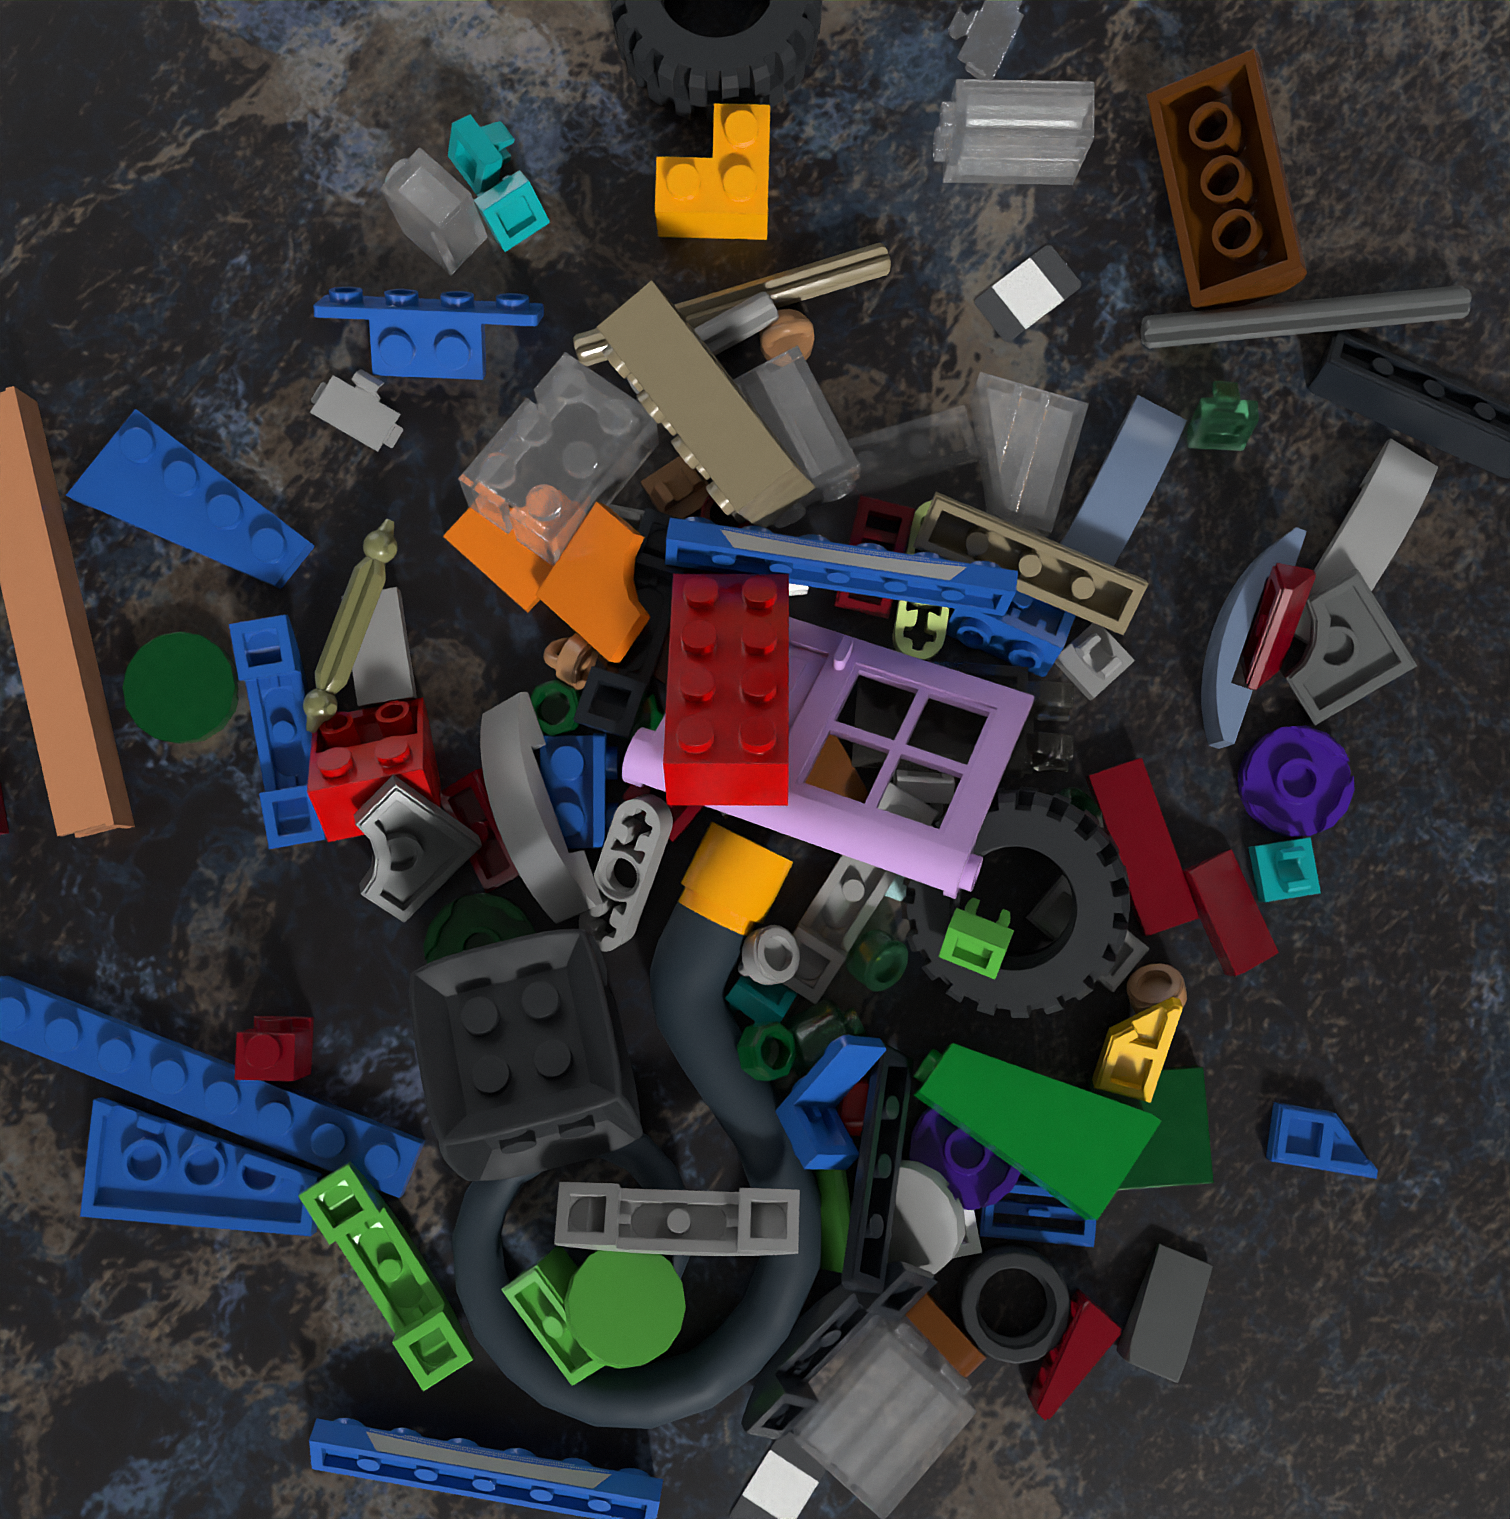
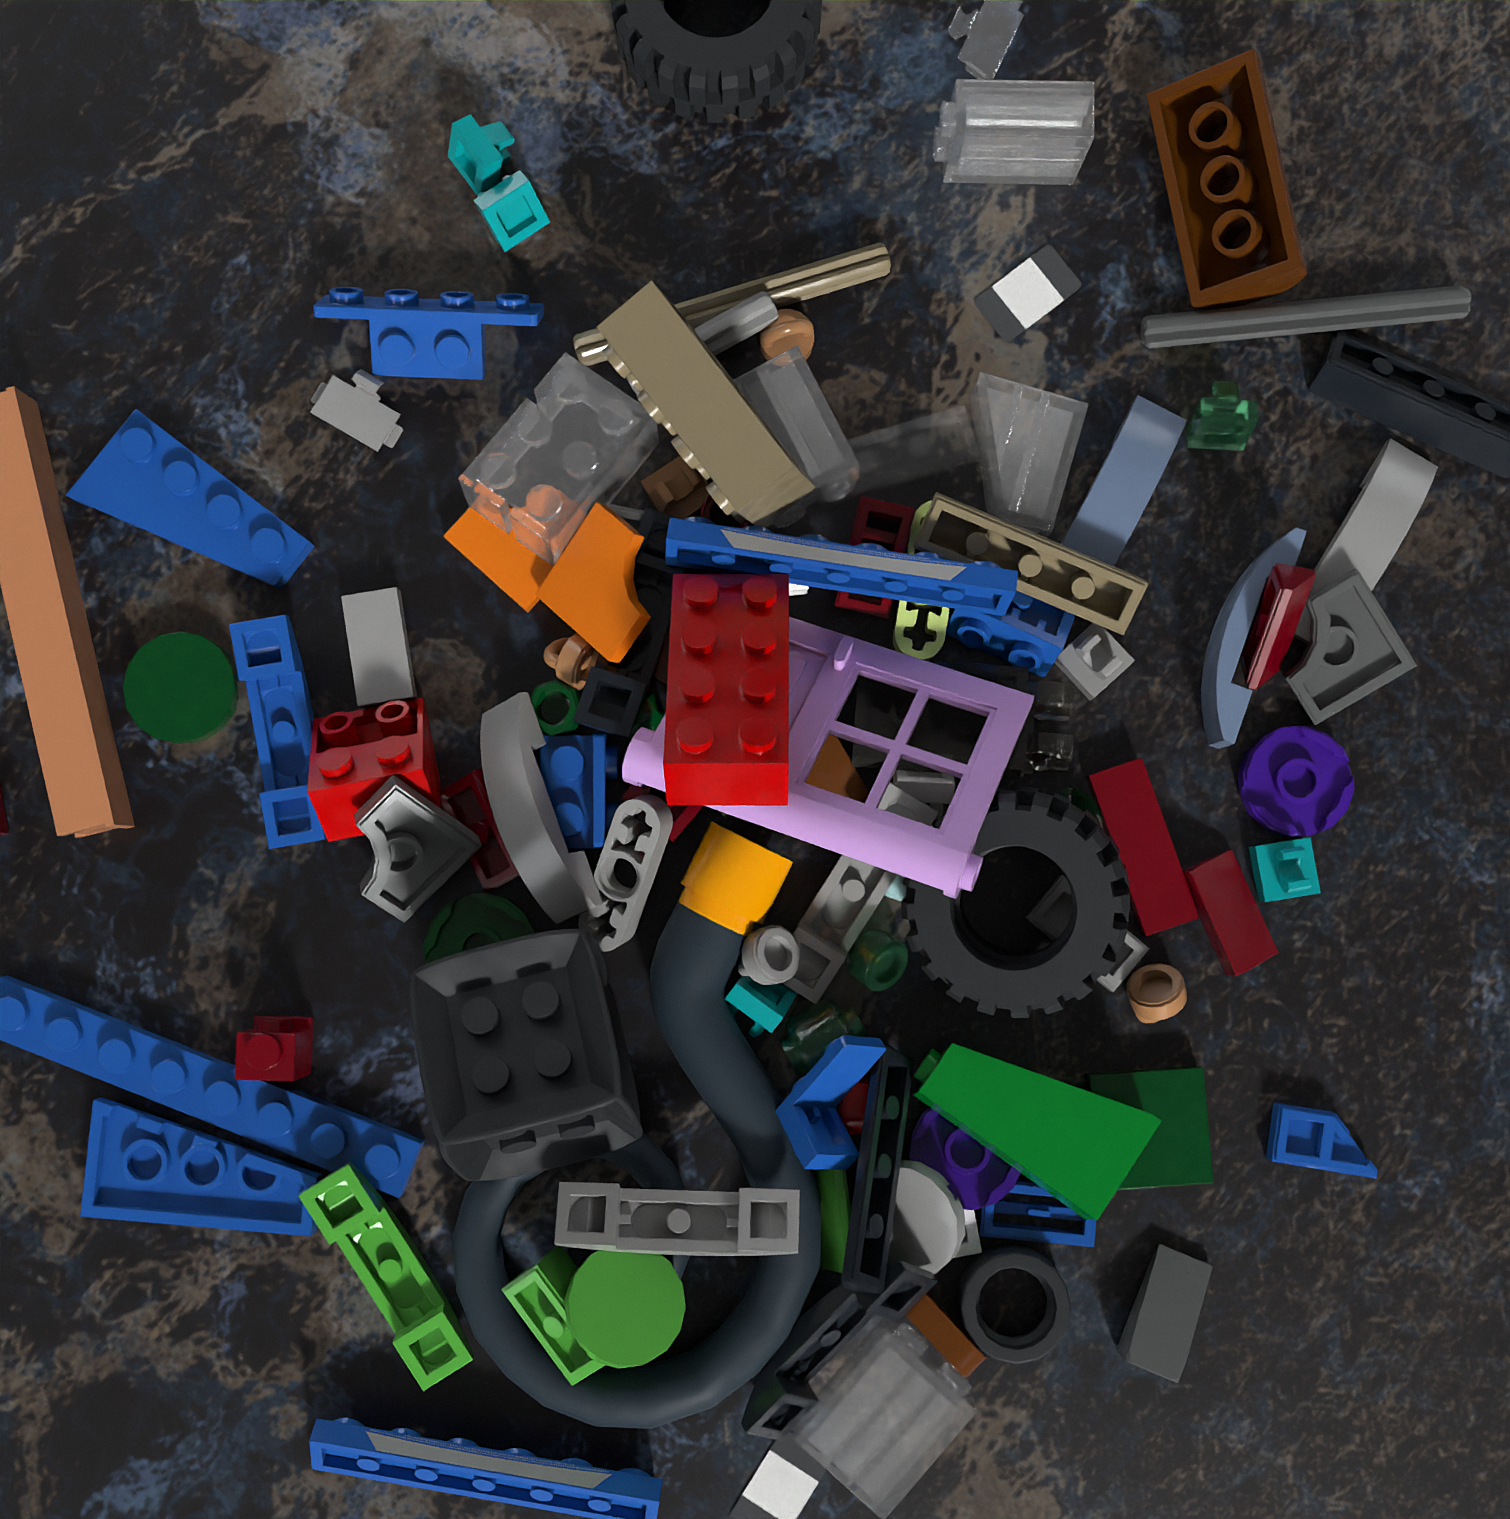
olive wheel [303,519,398,733] -> none
clear brick [380,147,488,276] -> none
light orange brick [655,103,770,240] -> none
dark green tile [737,1021,797,1081] -> none
bright green tile [939,897,1014,979] -> none
dark red slope [1028,1288,1122,1421] -> none
yellow tile [1092,997,1183,1102] -> none

